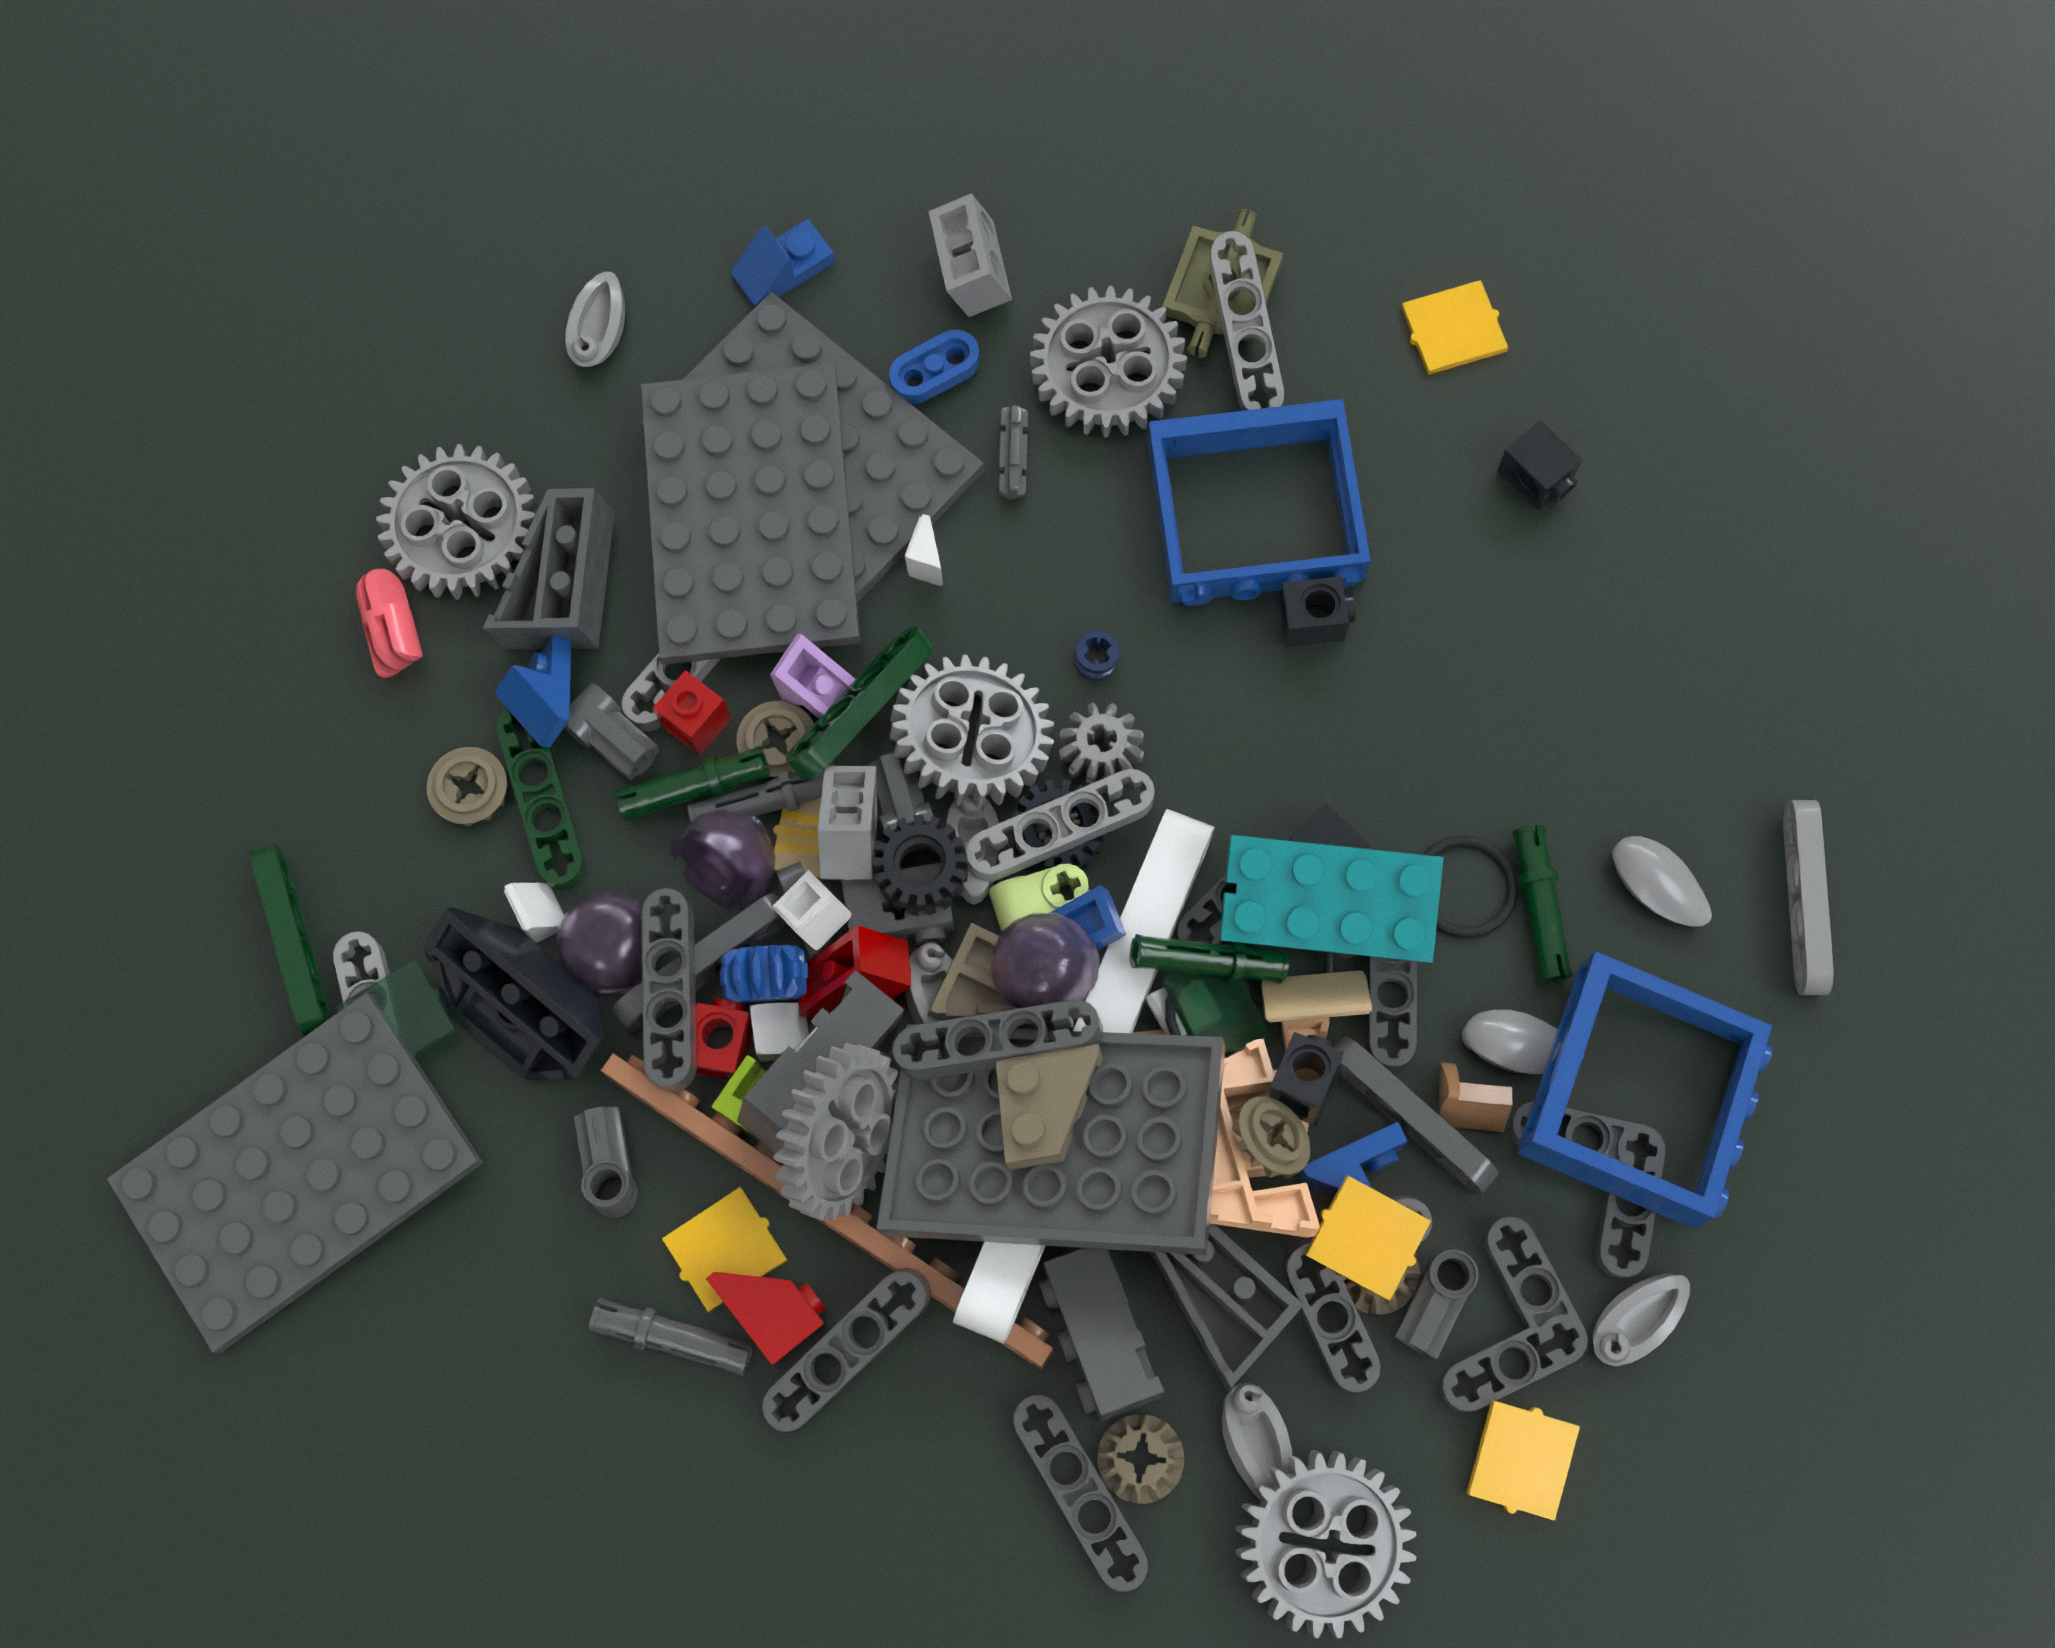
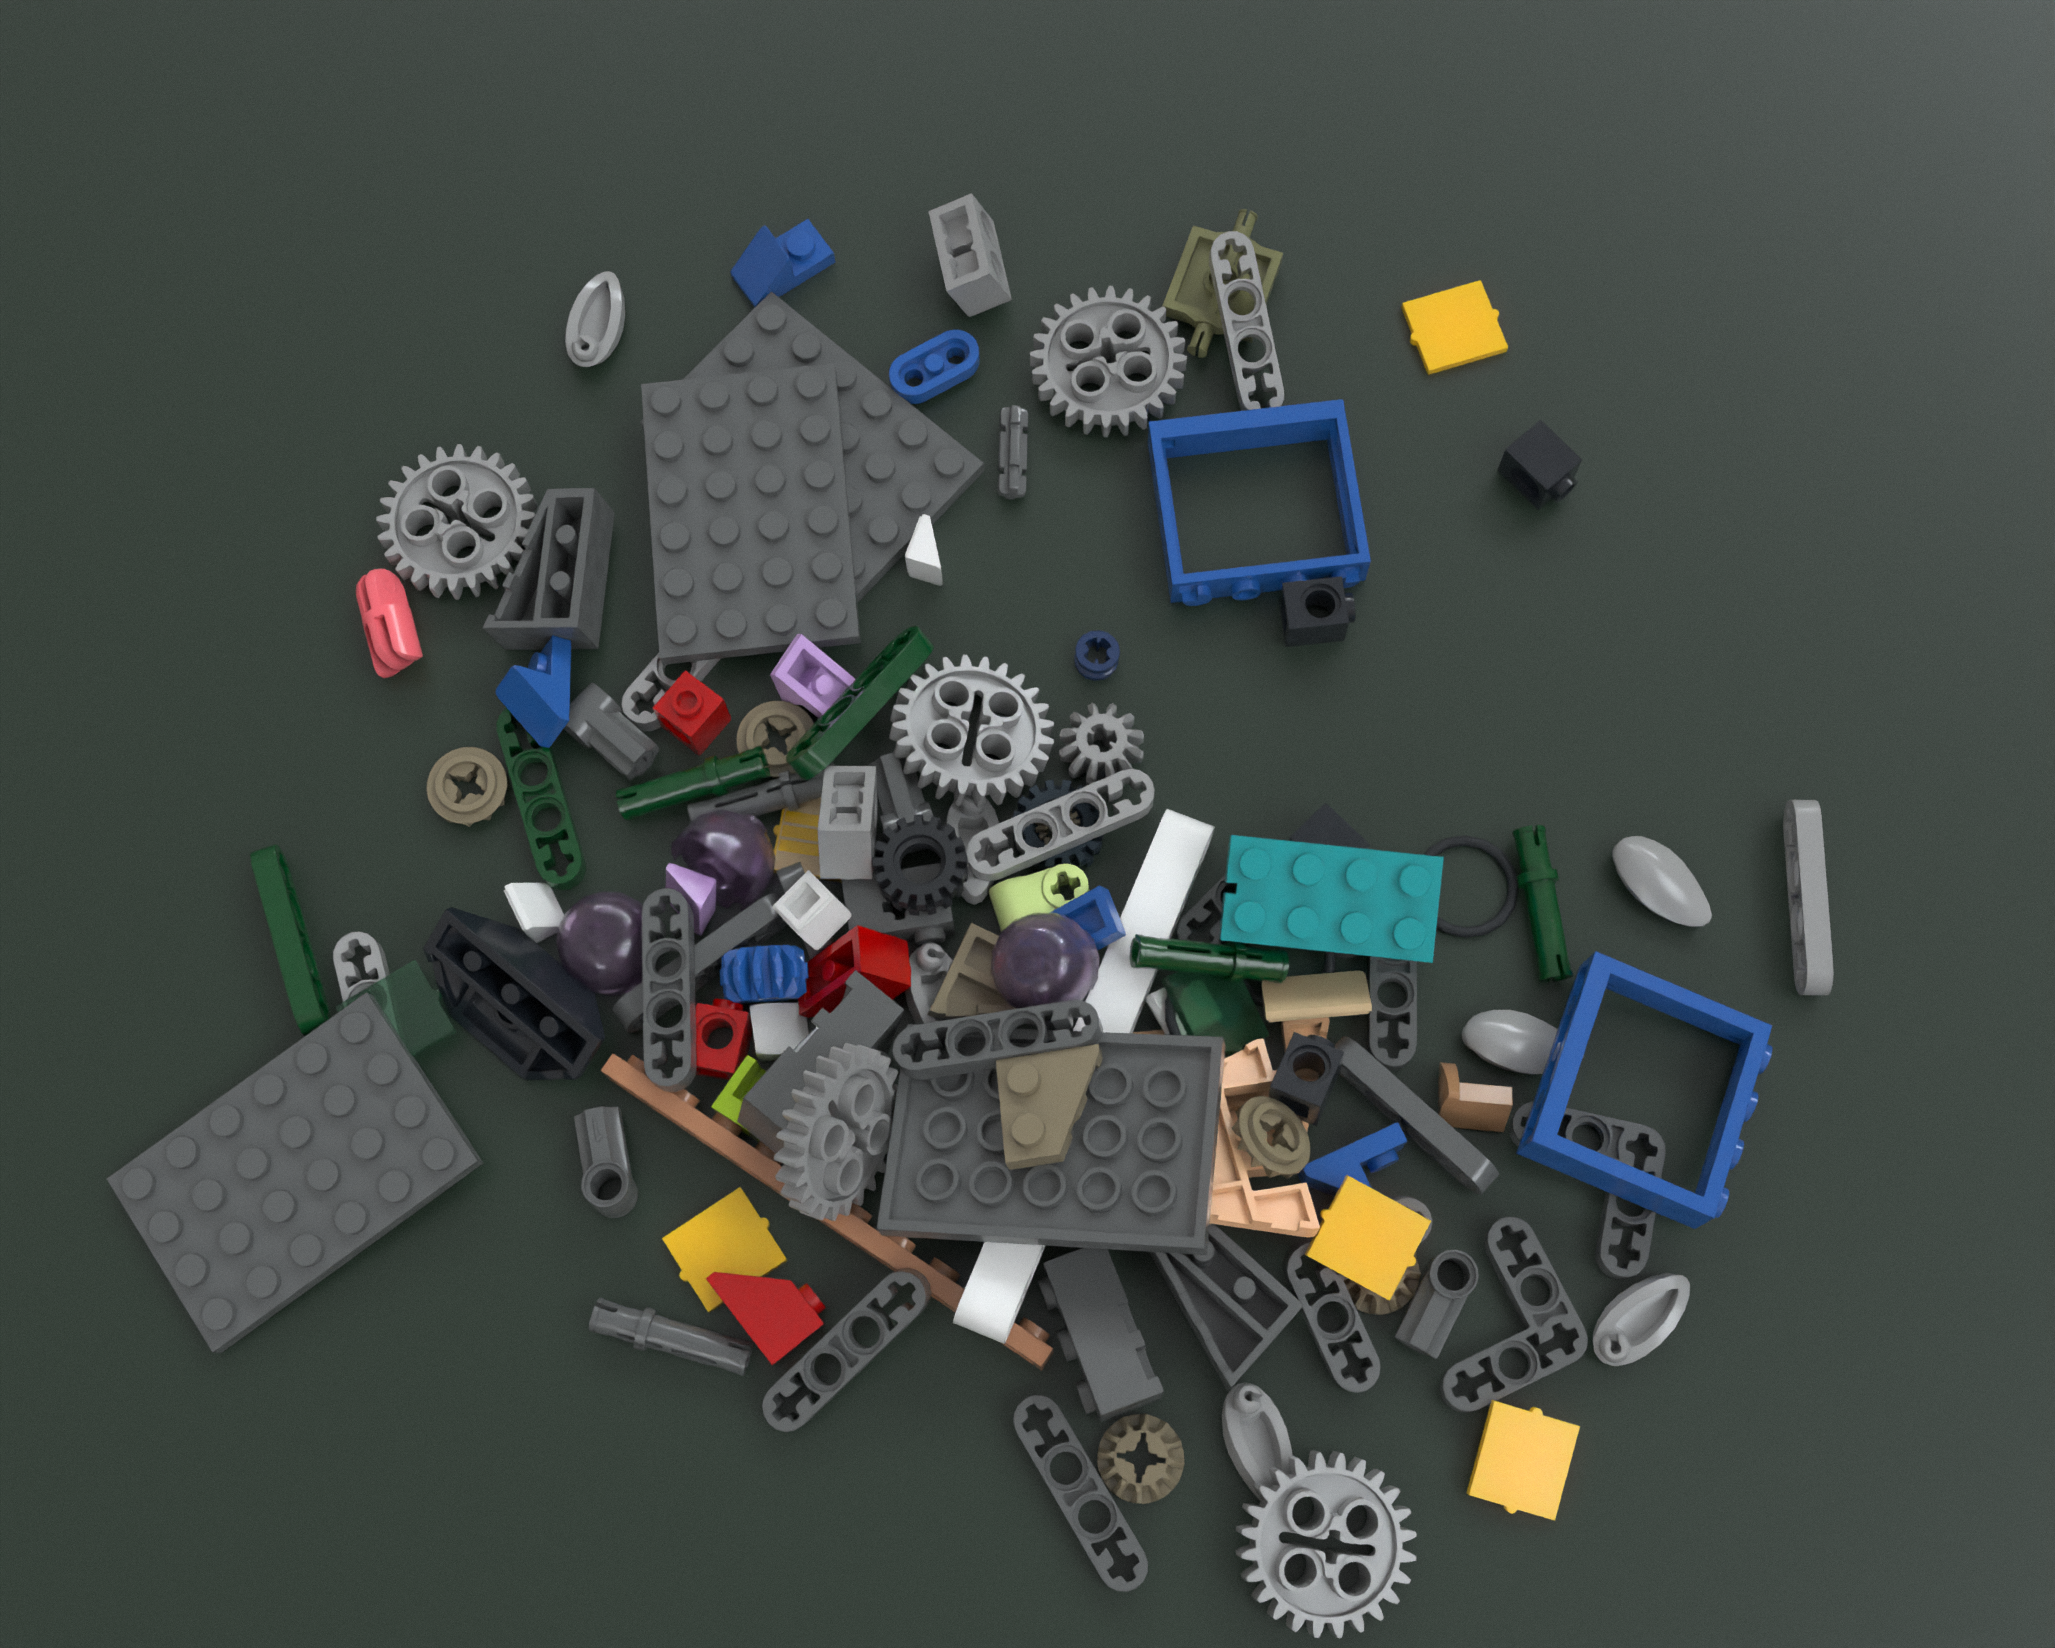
none -> lavender slope [666,863,716,936]

